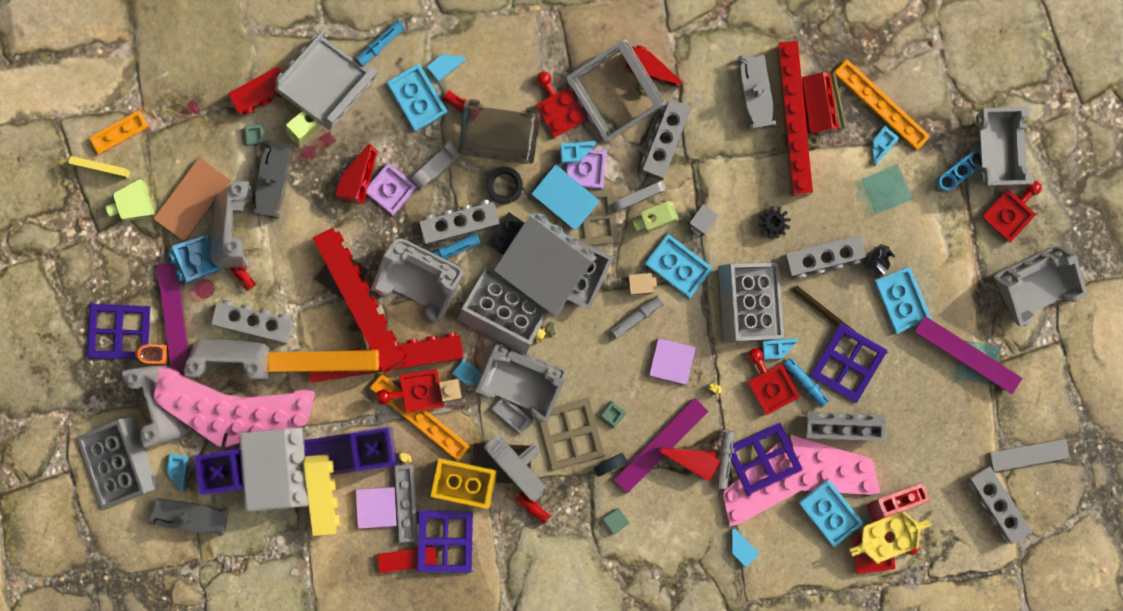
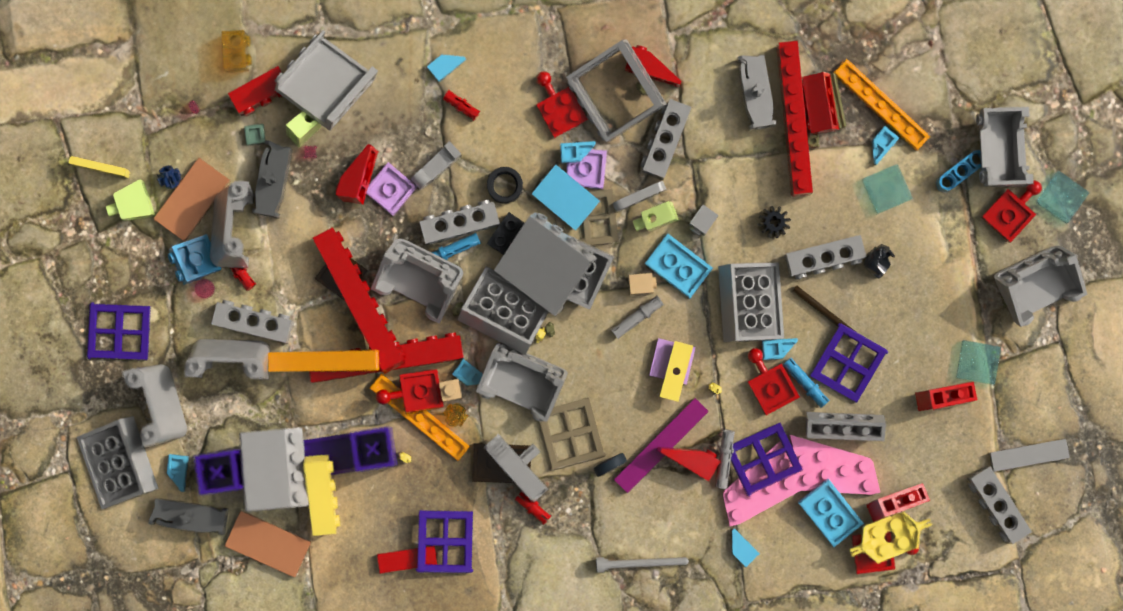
light orange tile [89,110,149,155] -> none
rock [135,344,167,364] -> none
bright pink wing [154,367,314,448] -> none
magenta tile [157,263,190,377] -> none
clear pink piece [320,131,336,148] -> none
dark azure pin [356,19,406,67] -> none
lavender tile [356,487,397,528] -> none
medium azure tile [386,64,448,132] -> none
light grey tile [394,464,418,543] -> none
yellow brick [431,458,498,509] -> none
clear smoke windscreen [458,99,541,164] -> none
light grey tile [491,398,533,434] -> none
sand green tile [600,401,626,428] -> none
sand green tile [603,508,630,535] -> none
medium azure tile [874,267,932,334] -> none
magenta tile [914,316,1023,394] -> none
none -> dark blue gear [157,165,181,189]
none -> clear yellow brick [221,30,252,72]
none -> nougat tile [225,510,311,577]
none -> clear yellow gear [443,403,468,427]
none -> light grey piece [596,557,689,573]
none -> light yellow tile [659,341,693,402]
none -> red slope [915,381,977,411]
none -> clear light blue tile [1036,171,1090,224]

